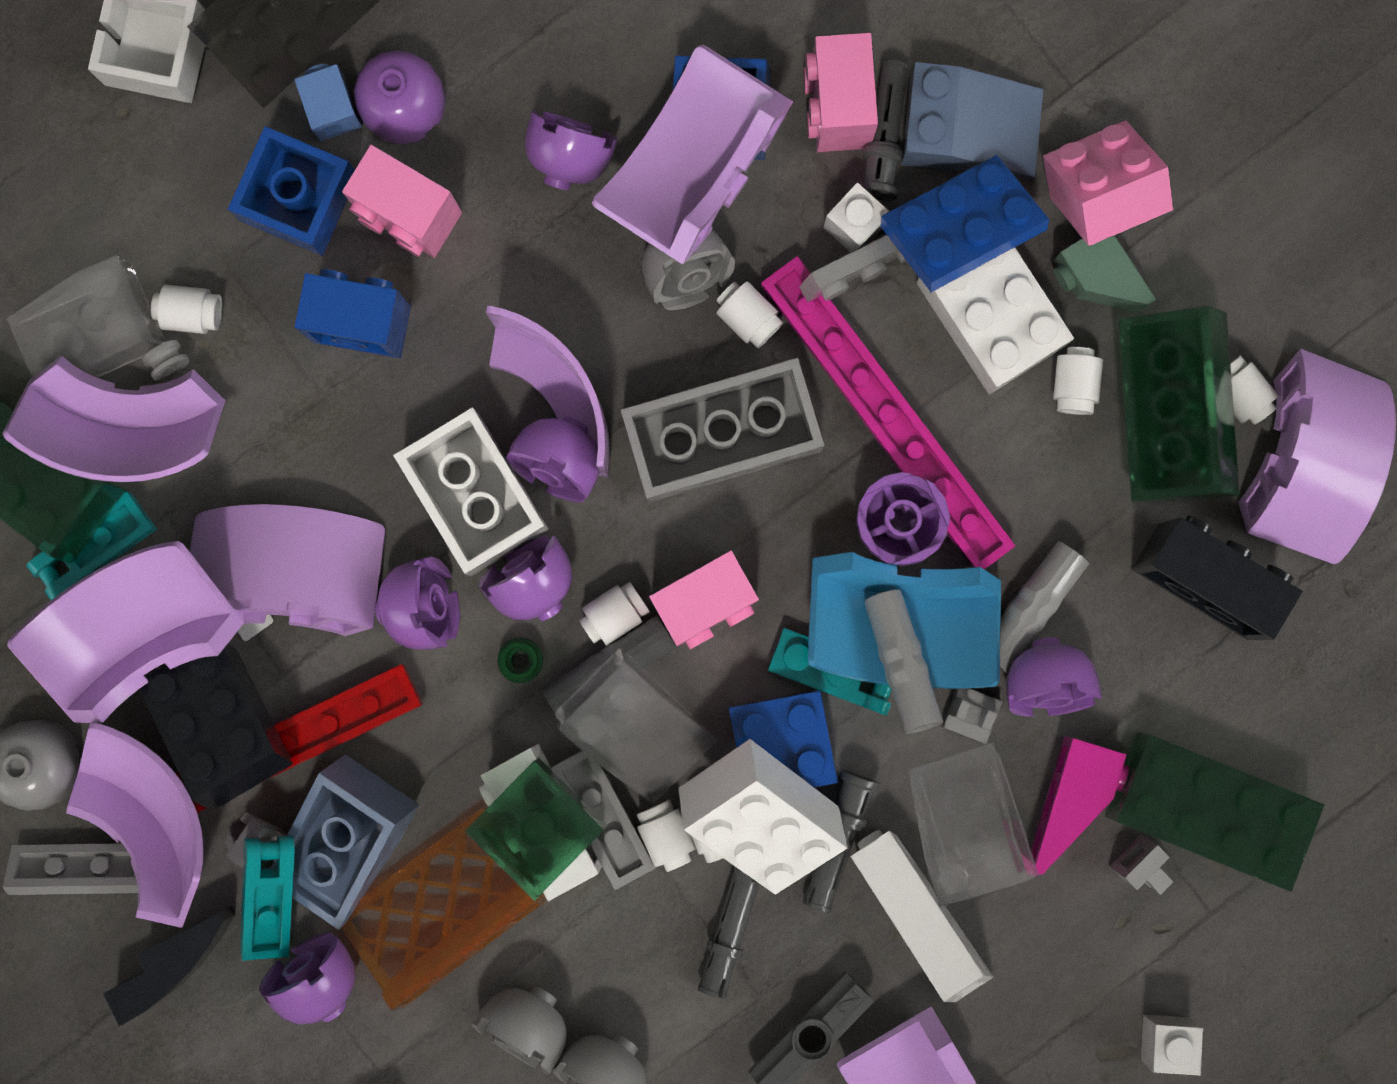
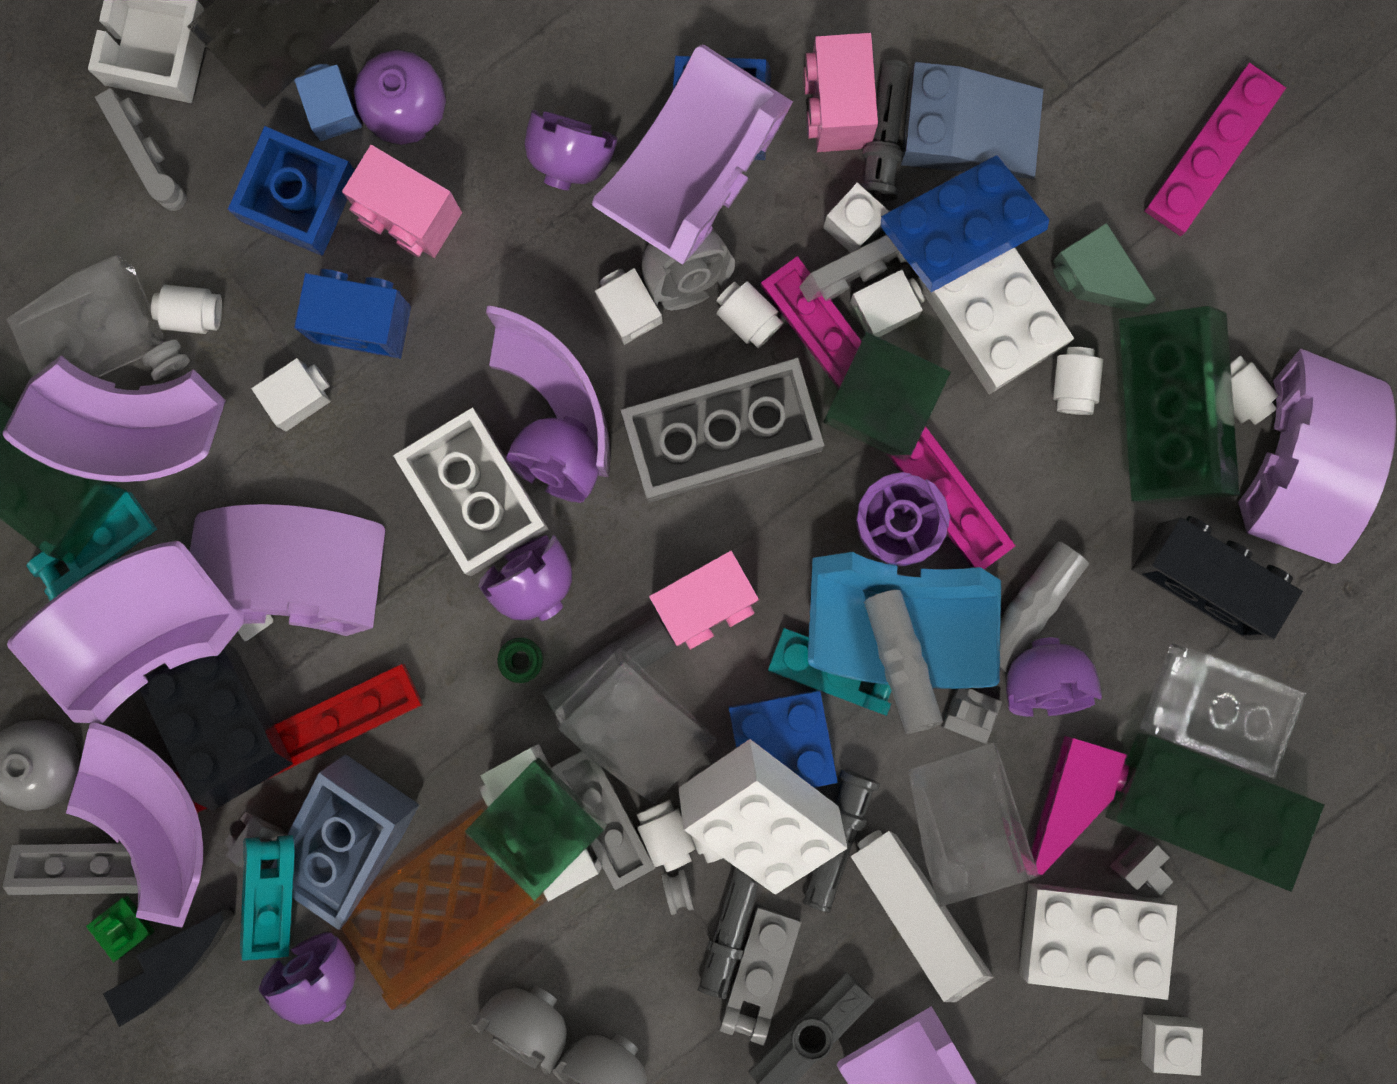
medium lavender cylinder [375,556,460,650] -> none
white brick [579,582,650,646] -> none
bright pink brick [1043,120,1173,246] -> none
none -> green tile [86,895,155,963]
none -> light grey plate [95,88,187,211]
none -> white brick [251,358,331,431]
none -> white brick [595,268,663,345]
none -> light grey bush [662,869,694,915]
none -> light grey plate [719,906,802,1045]
none -> clear green brick [823,332,951,462]
none -> white brick [850,270,924,341]
none -> white brick [1019,883,1177,1000]
none -> clear slope [1139,643,1307,779]
none -> dark pink plate [1144,62,1286,237]

